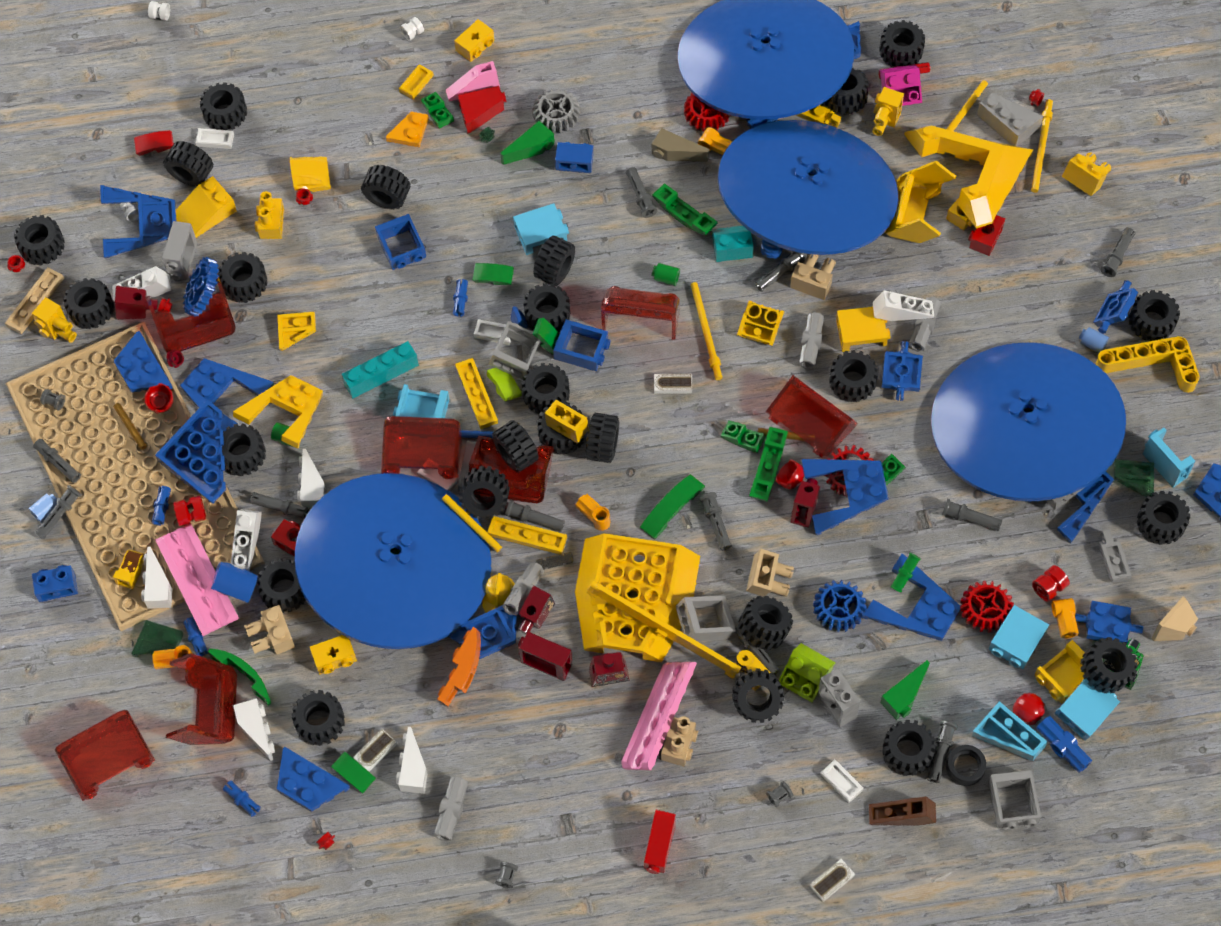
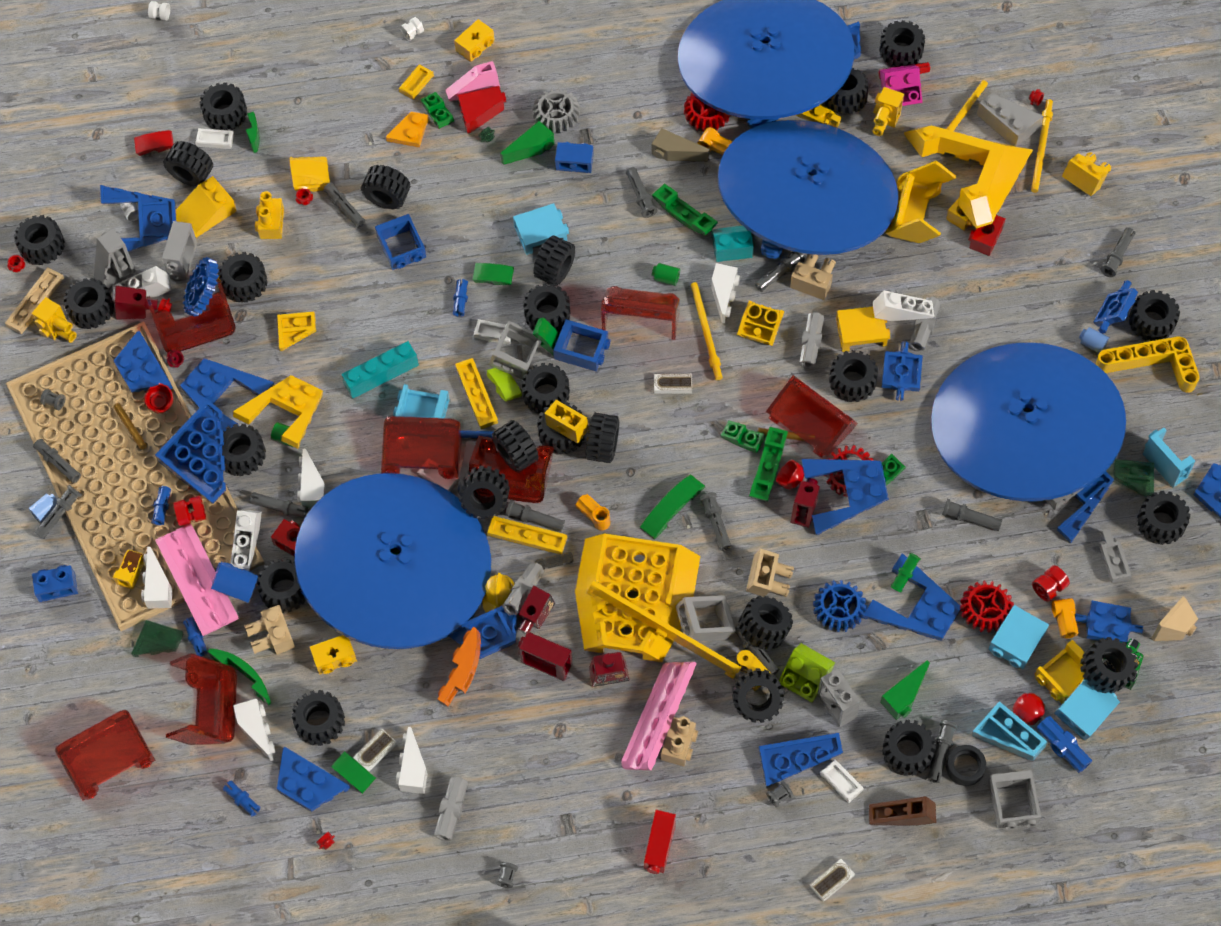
light orange piece [152,645,195,669] -> none
yellow bar [442,494,503,553] -> none
blue slope [511,306,528,329] -> none
none -> light grey wedge [93,229,136,289]
none -> green slope [246,111,260,153]
none -> dark grey pin [324,183,365,228]
none -> white slope [711,263,740,324]
none -> blue wing [759,733,843,787]

